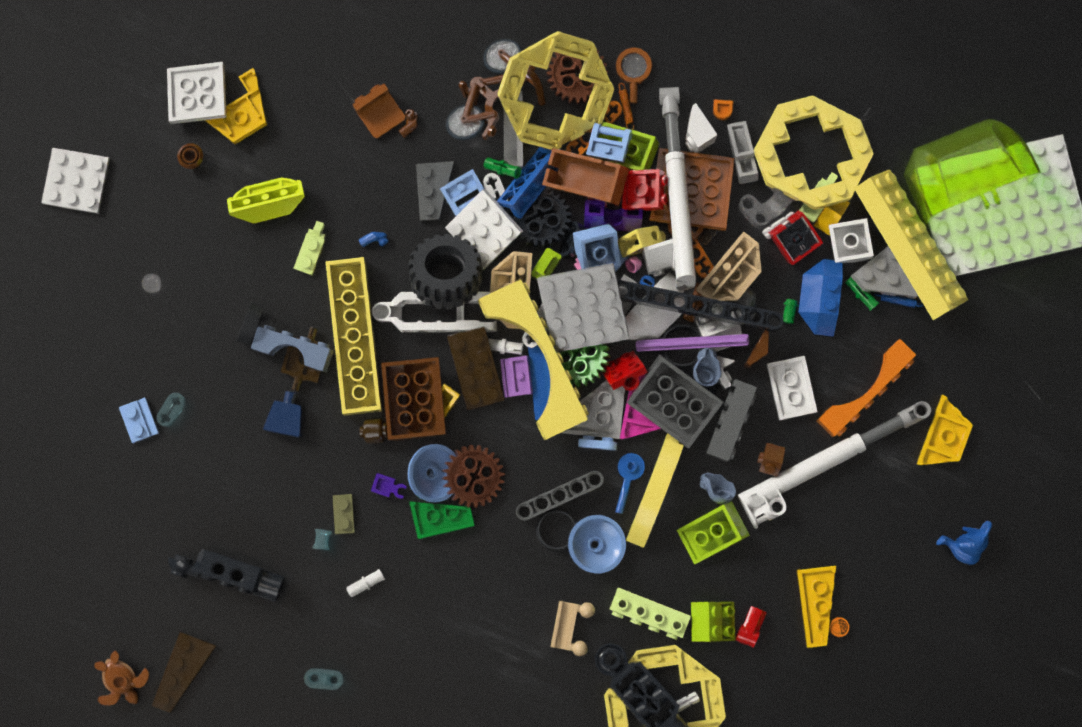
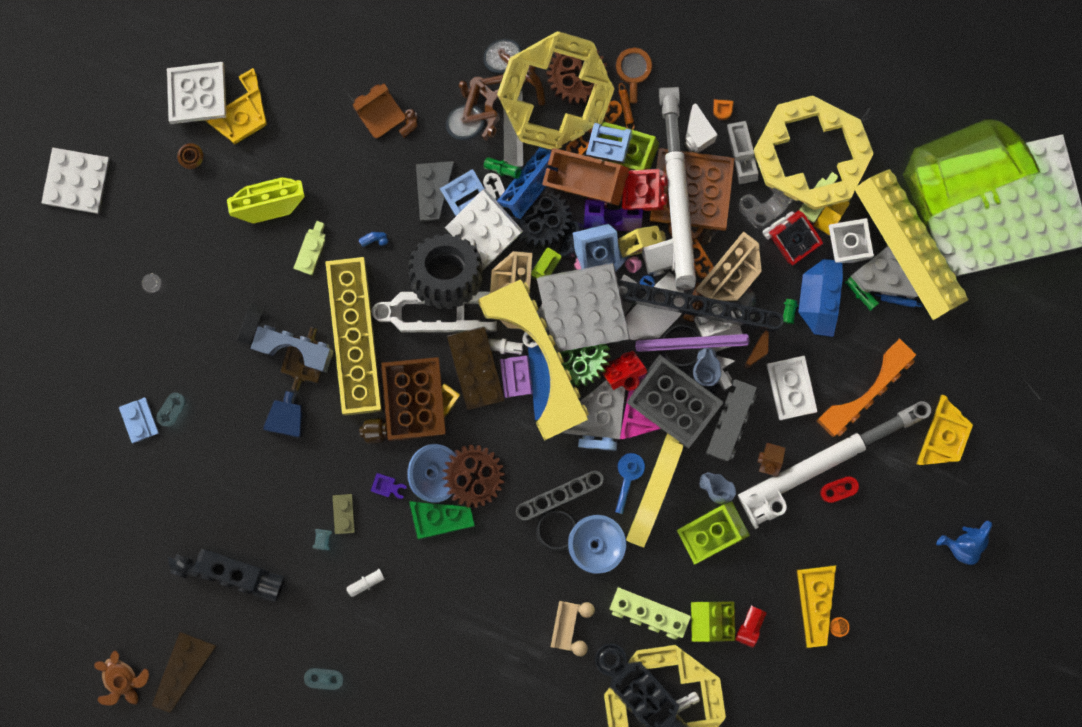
none -> red plate [820,477,859,503]

